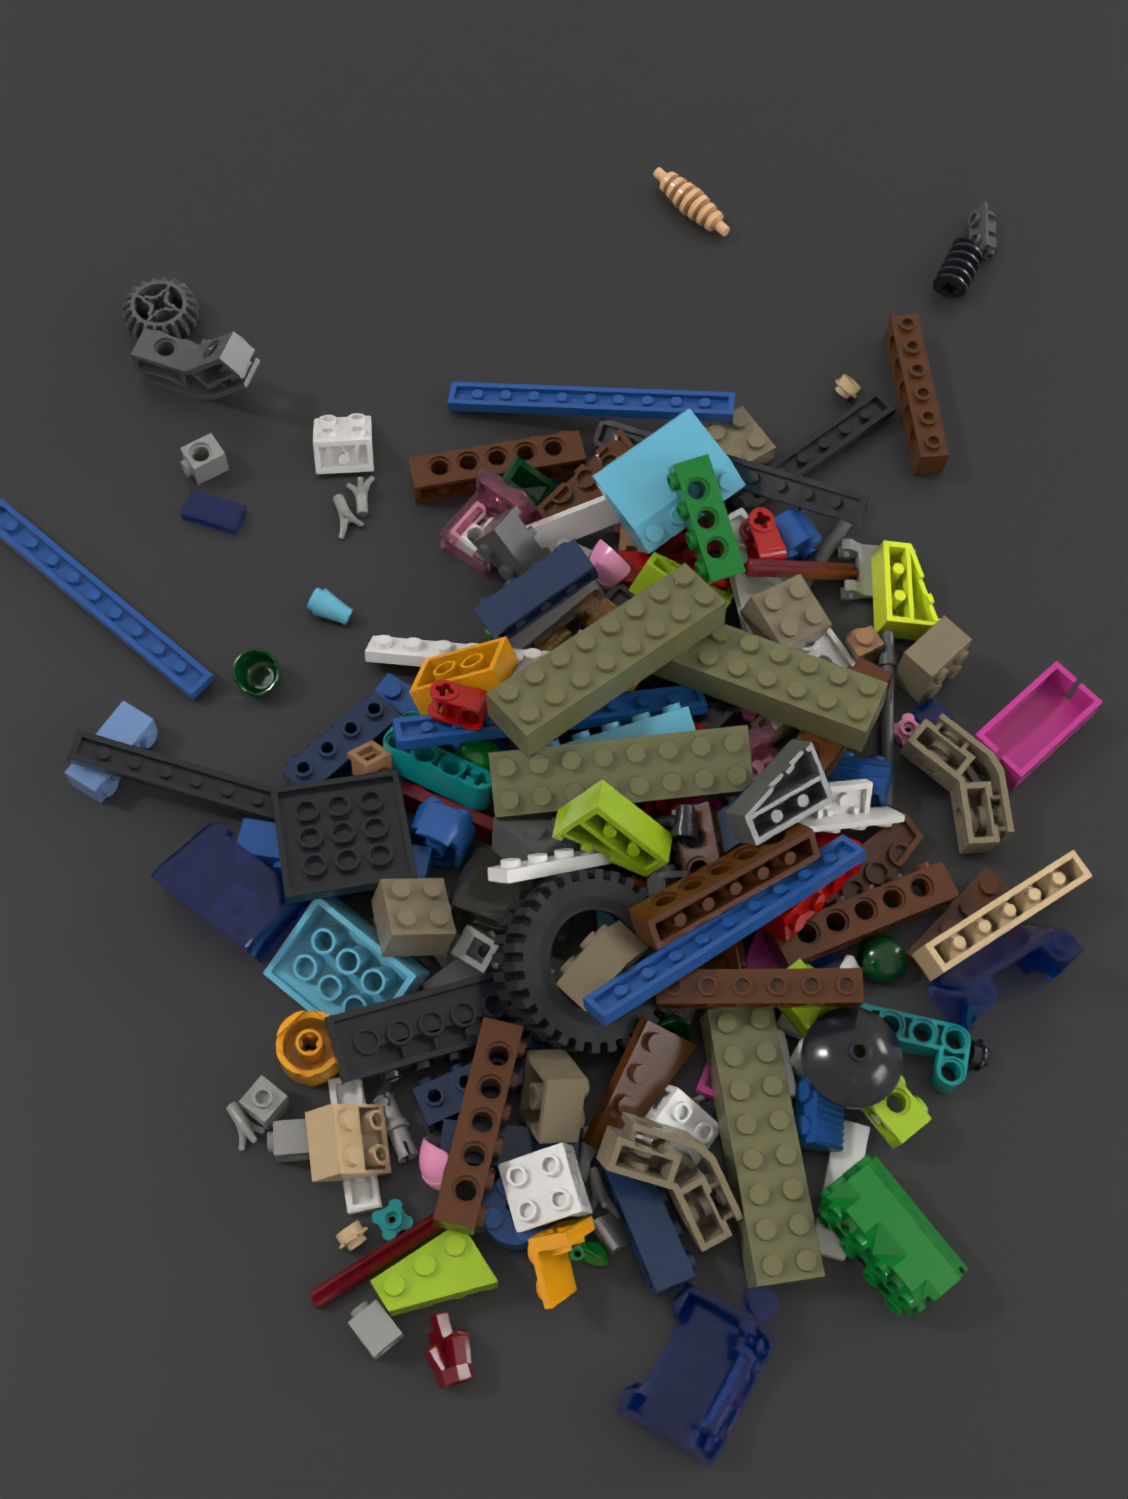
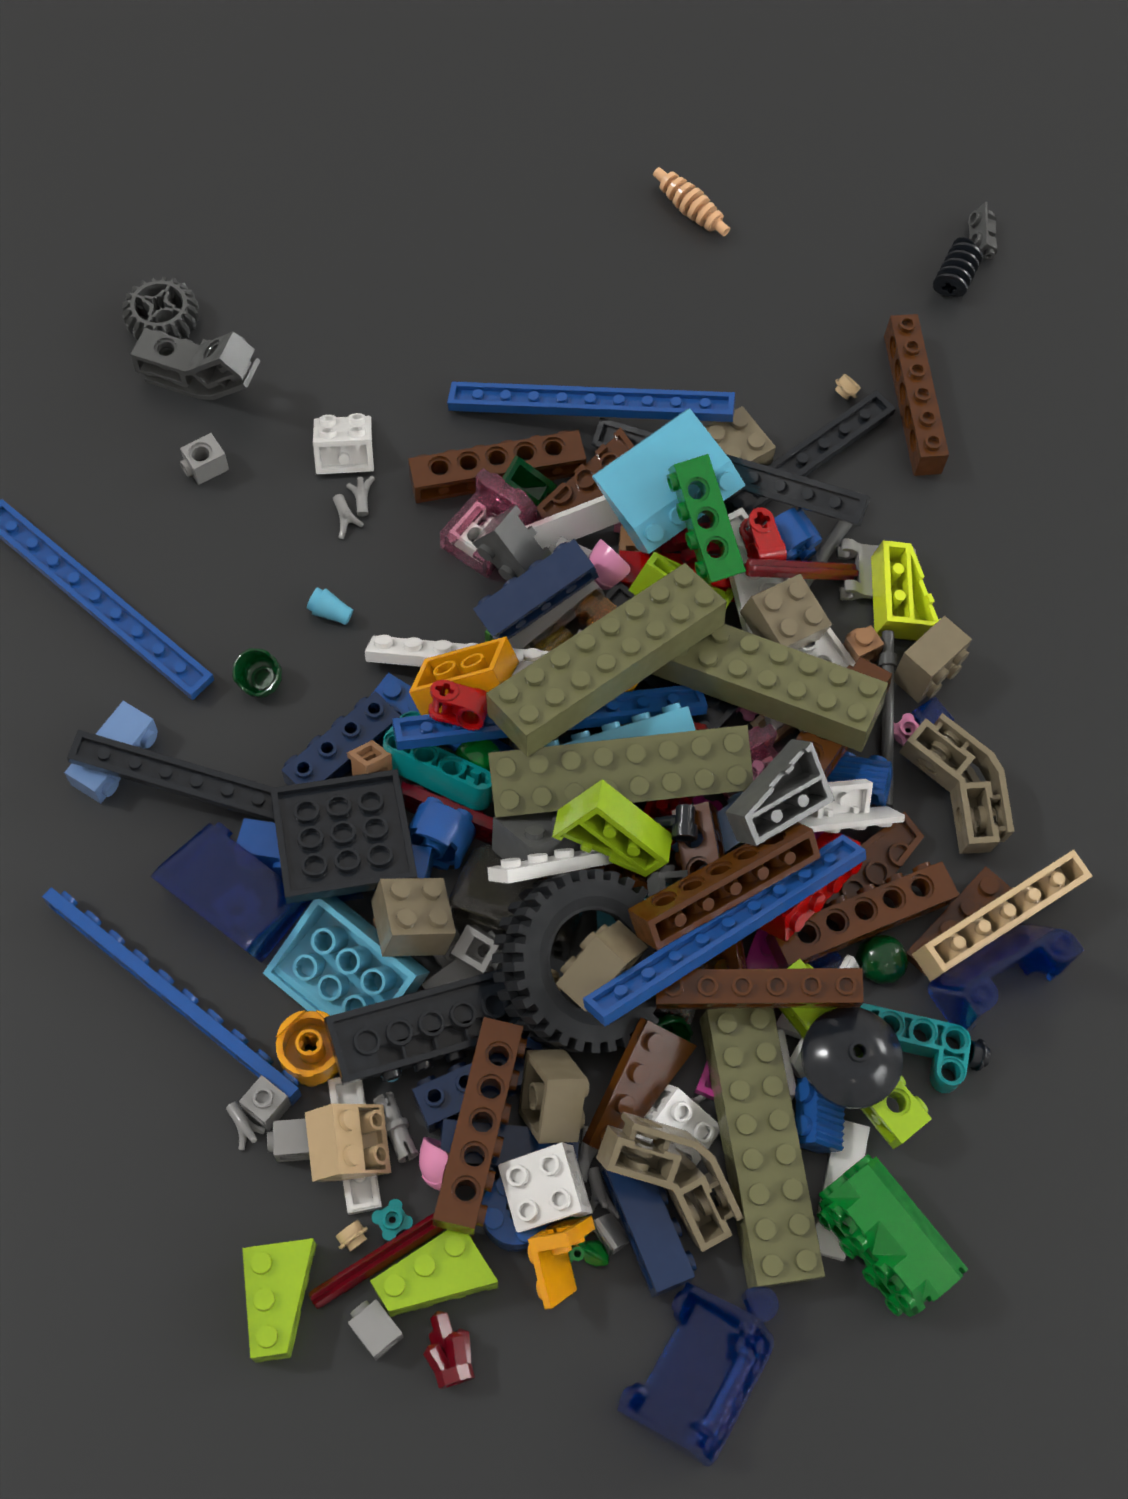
clear blue tile [180,489,247,535] -> none
dark pink piece [974,661,1103,791] -> none
none -> blue plate [42,887,302,1106]
none -> lime wedge [242,1238,317,1363]

